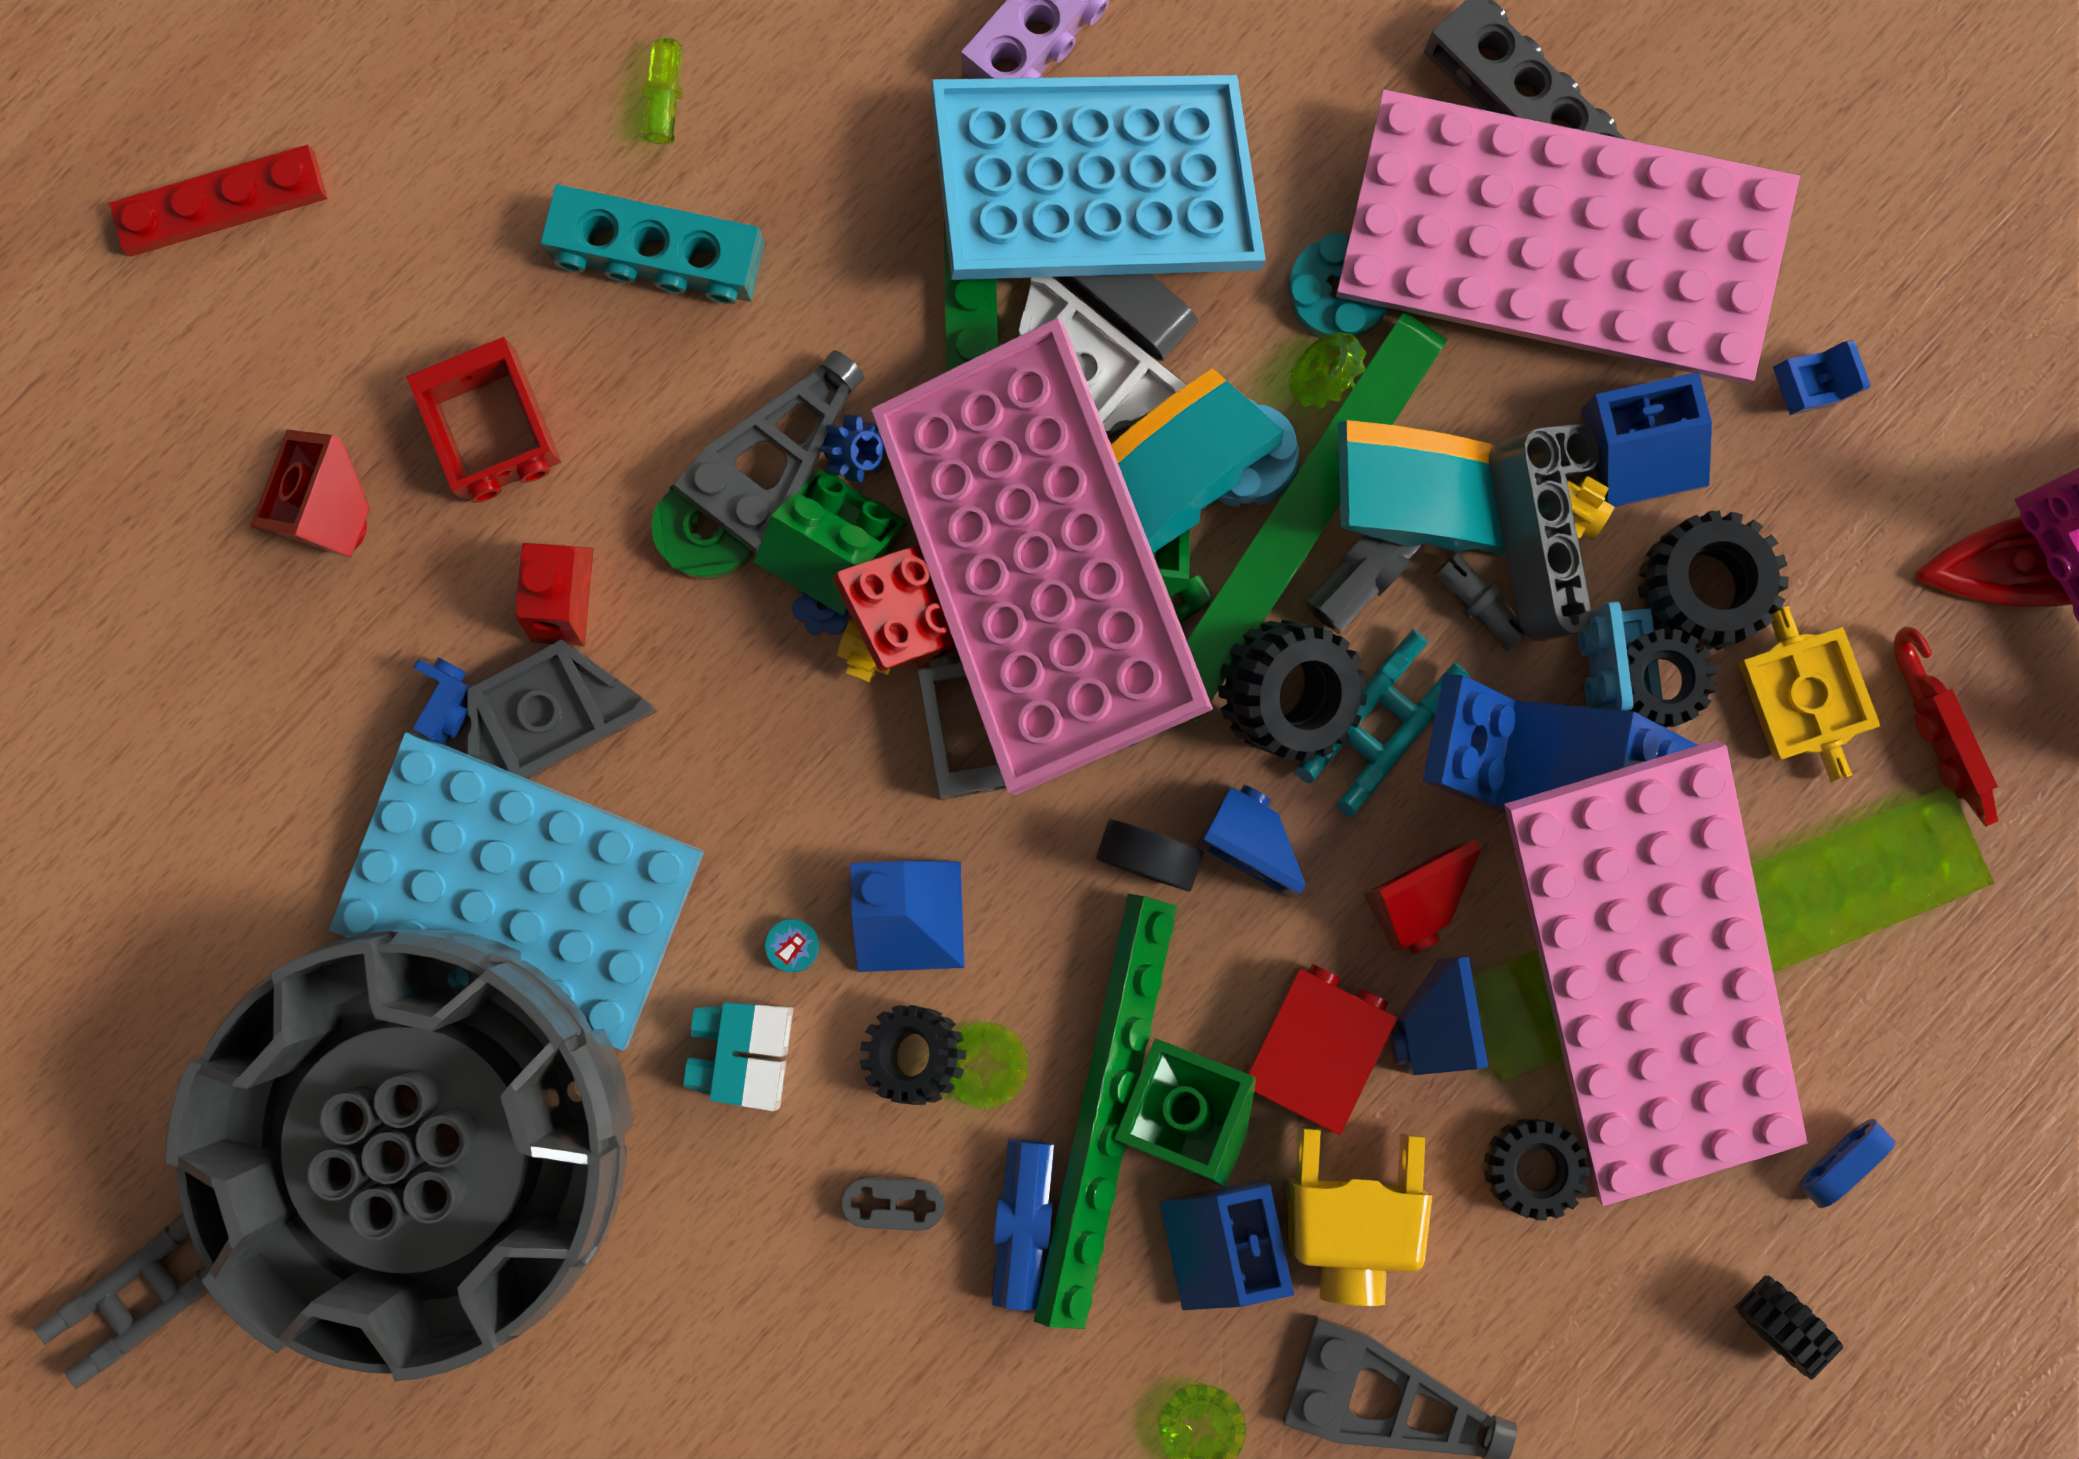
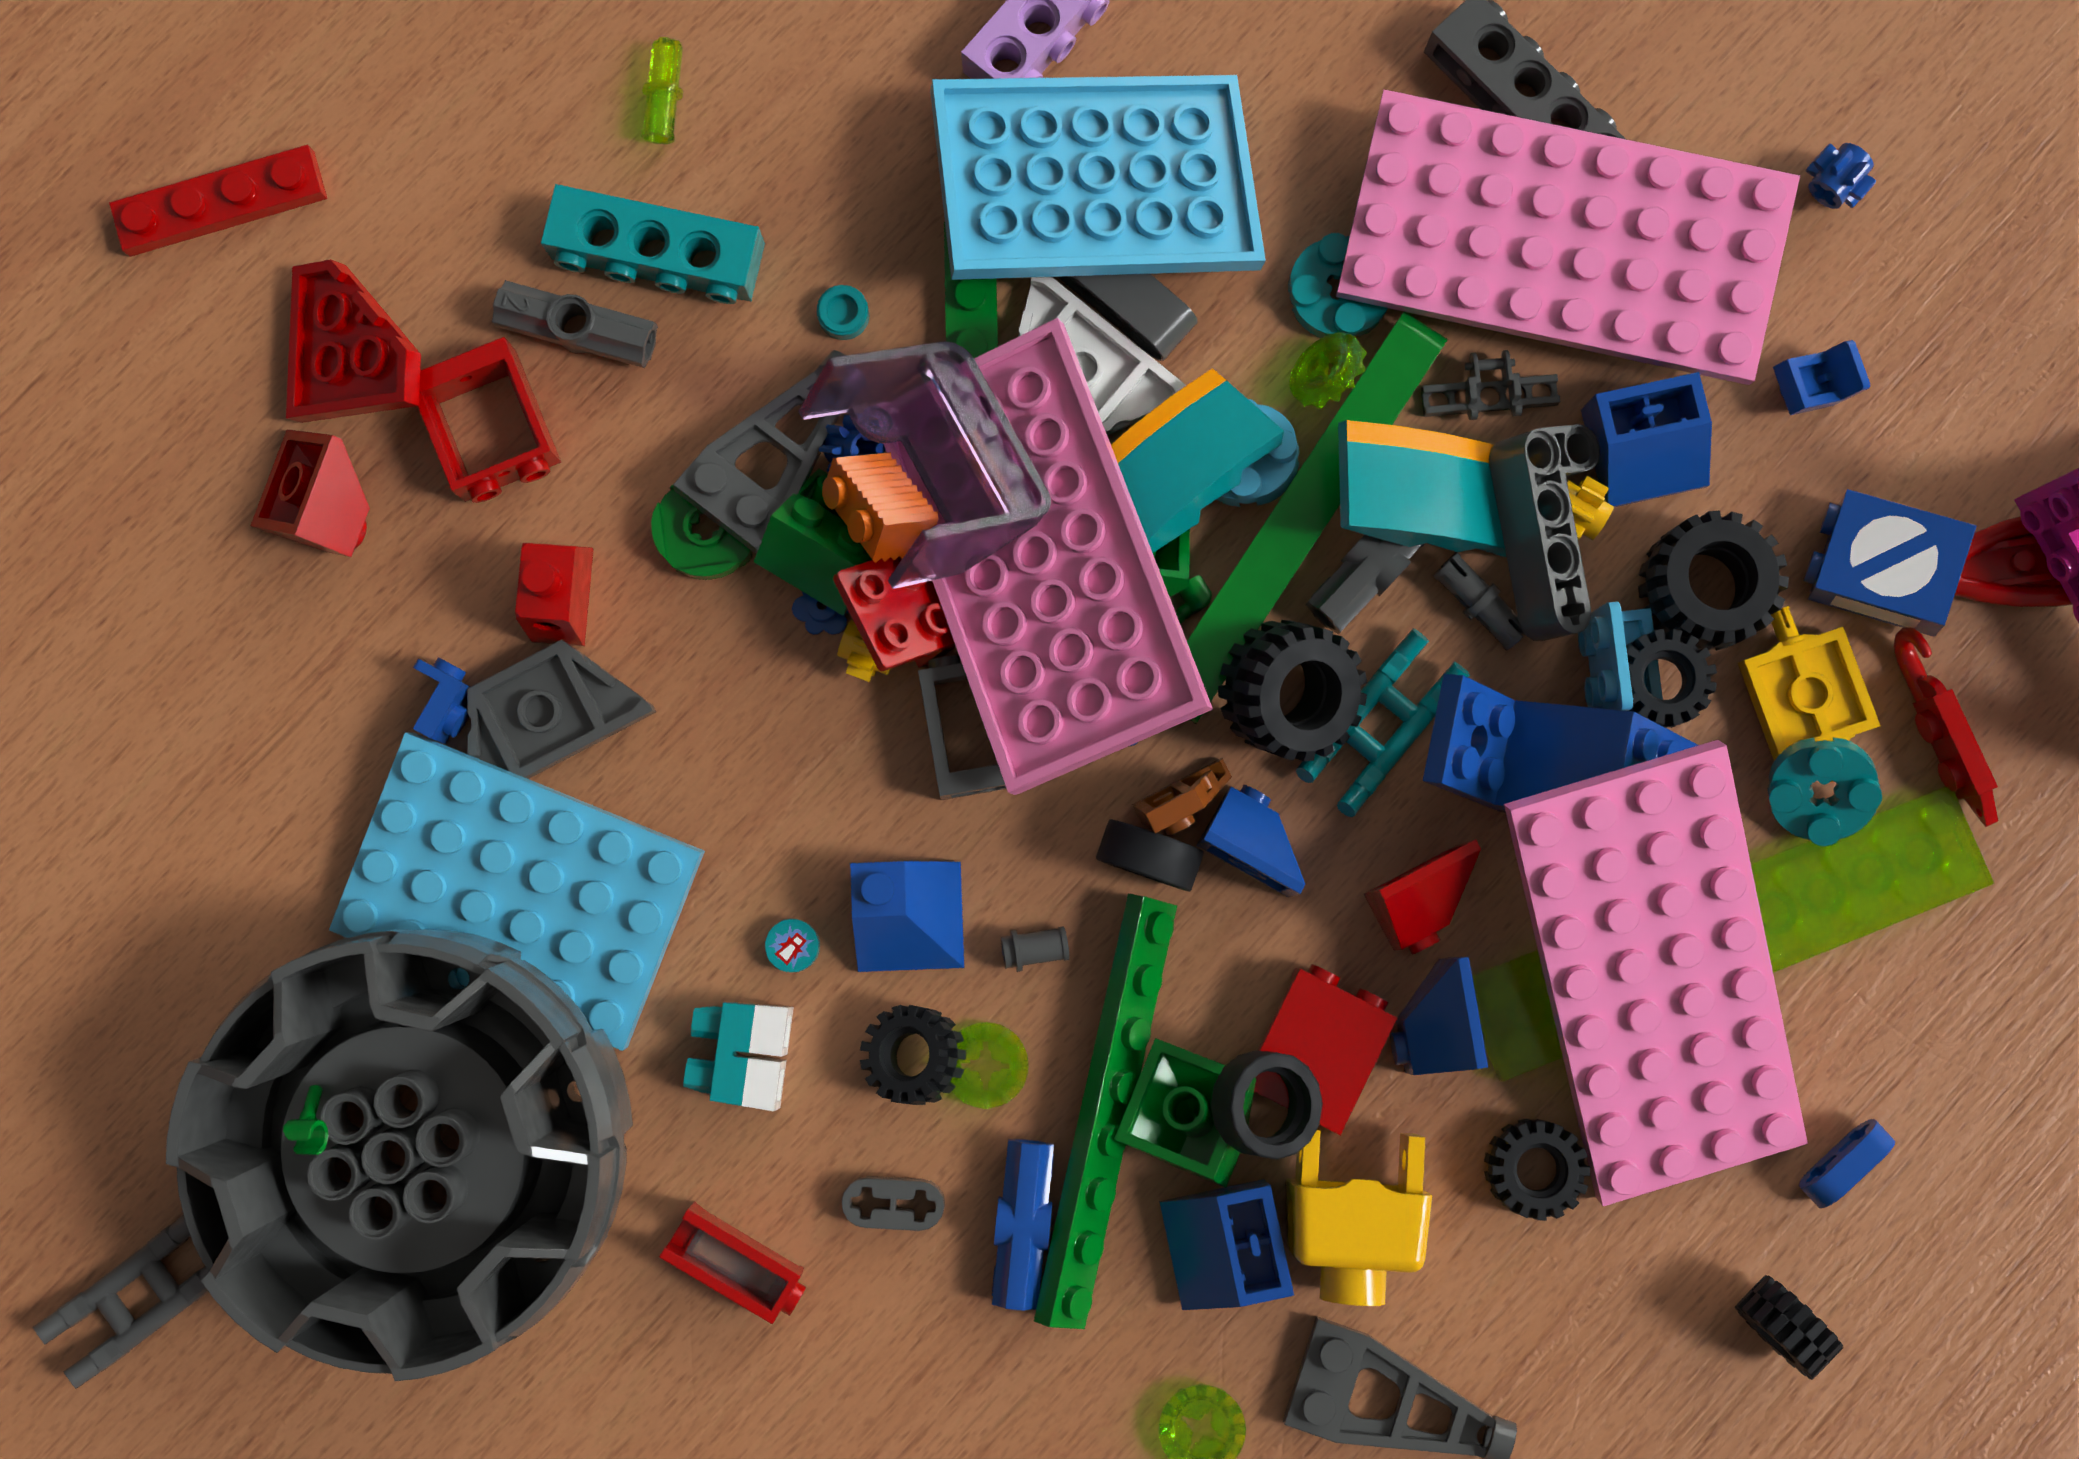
none -> green hand [283,1085,329,1155]
none -> red plate [286,259,421,423]
none -> dark grey piece [492,280,658,368]
none -> red window [659,1201,806,1325]
none -> clear purple windscreen [798,341,1051,589]
none -> teal tile [817,285,870,340]
none -> orange brick [822,452,939,563]
none -> dark grey pin [1001,926,1069,972]
none -> dark orange wing [1132,758,1232,836]
none -> black tyre [1211,1050,1323,1160]
none -> dark grey piece [1421,350,1561,420]
none -> teal plate [1767,737,1882,846]
none -> blue brick [1804,489,1977,637]
none -> blue gear [1806,143,1876,209]

